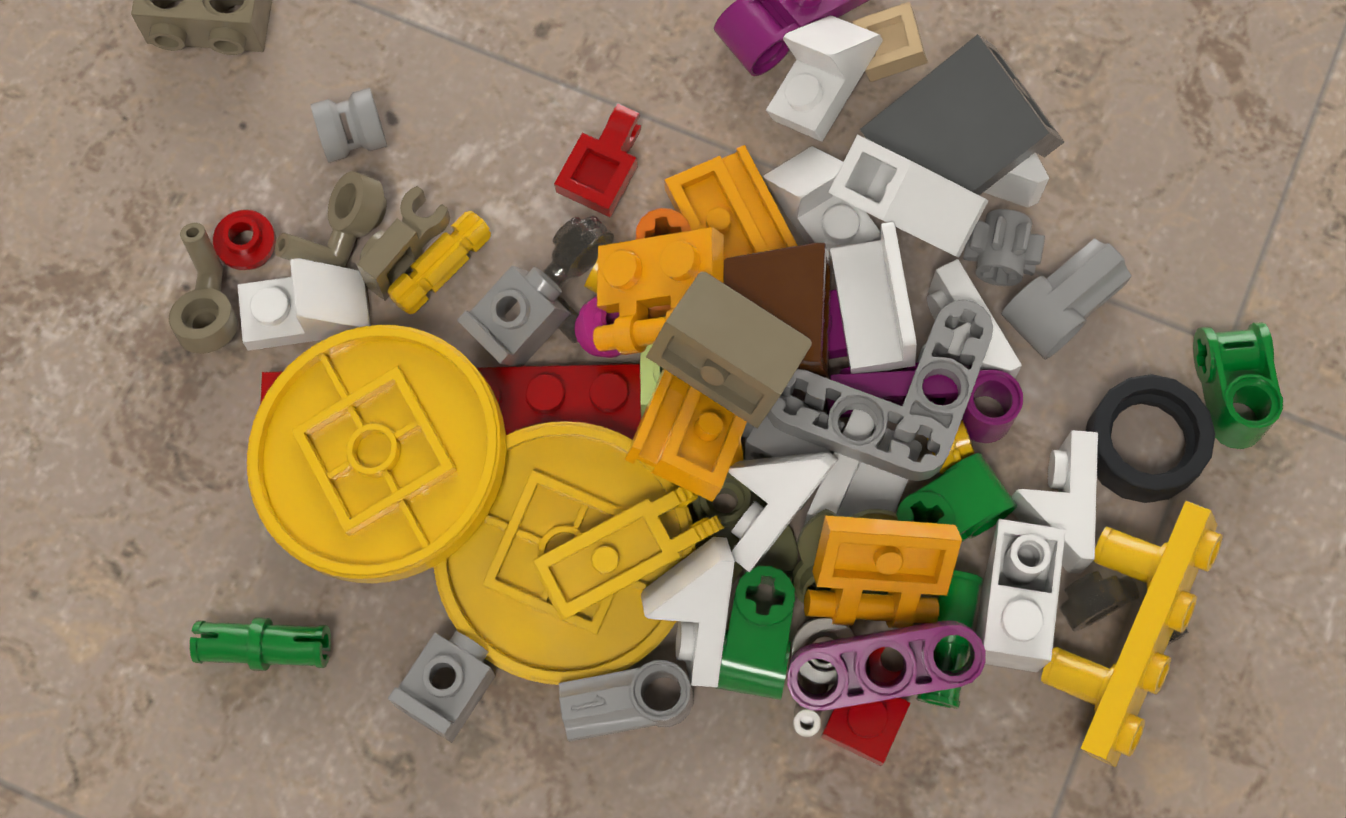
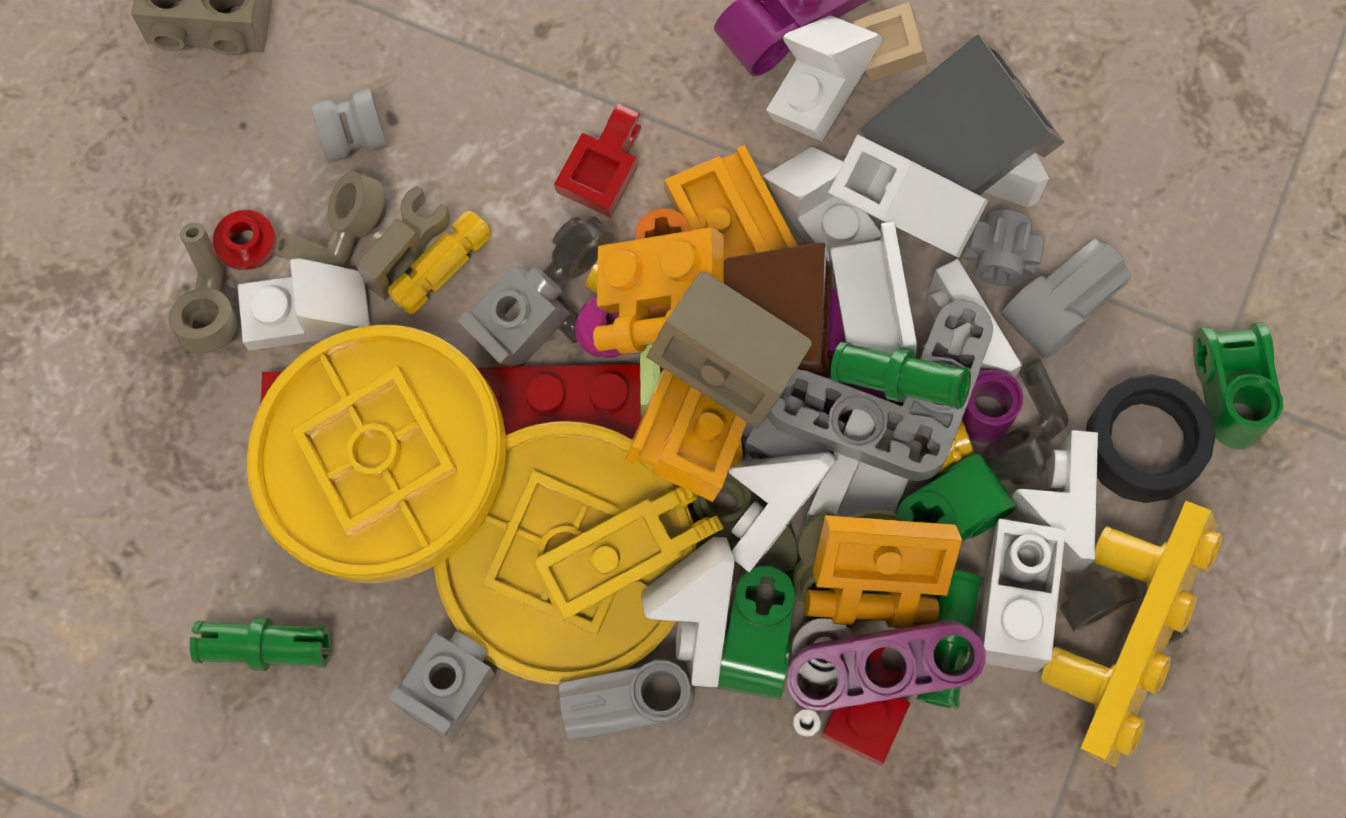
none -> green pin [831,342,971,410]
none -> clear smoke plate [983,359,1069,485]

